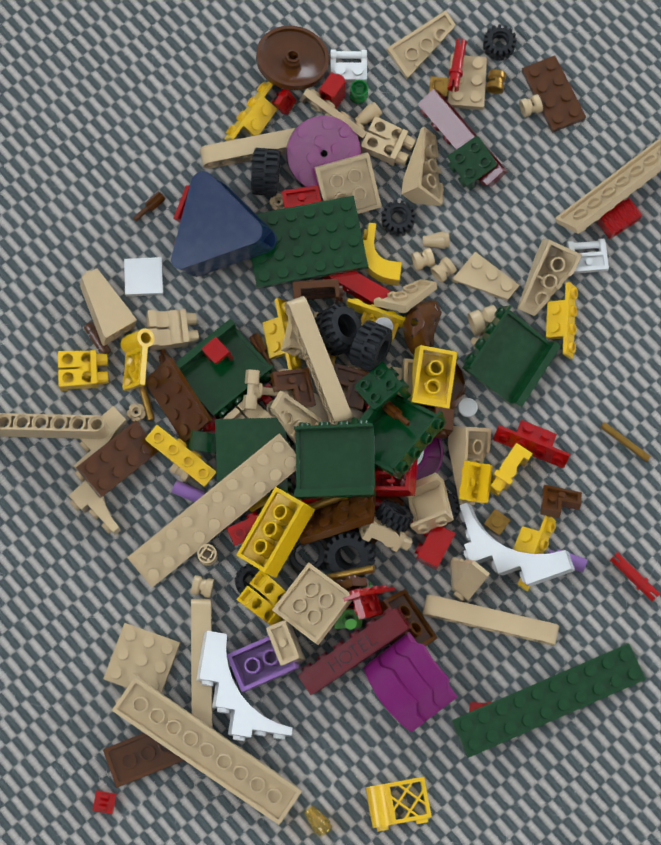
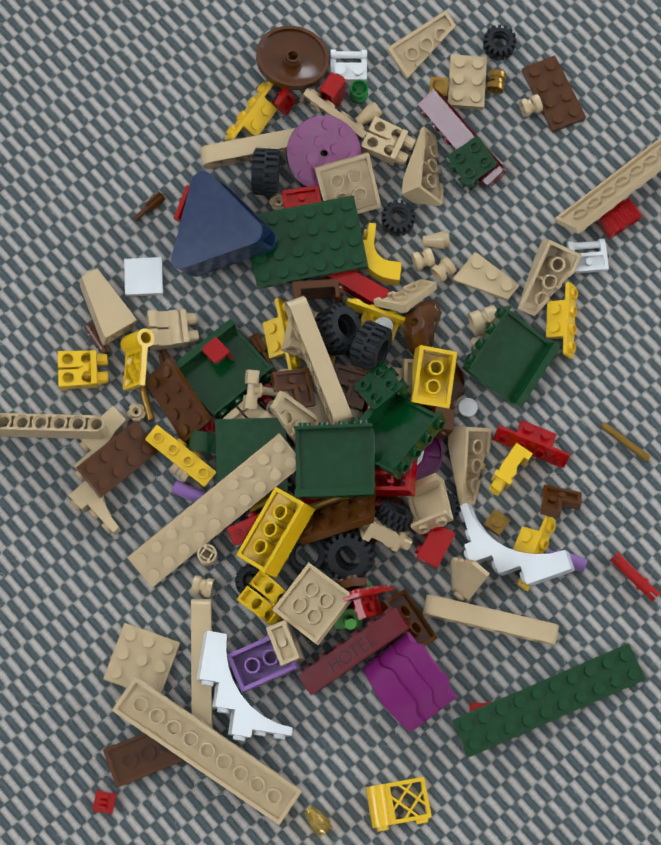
pearl gold bar [326,565,375,581] -> none
reddish brown axle [382,401,410,426] -> none
red pin [447,38,467,92] -> none
yellow bracket [459,461,493,503] -> none

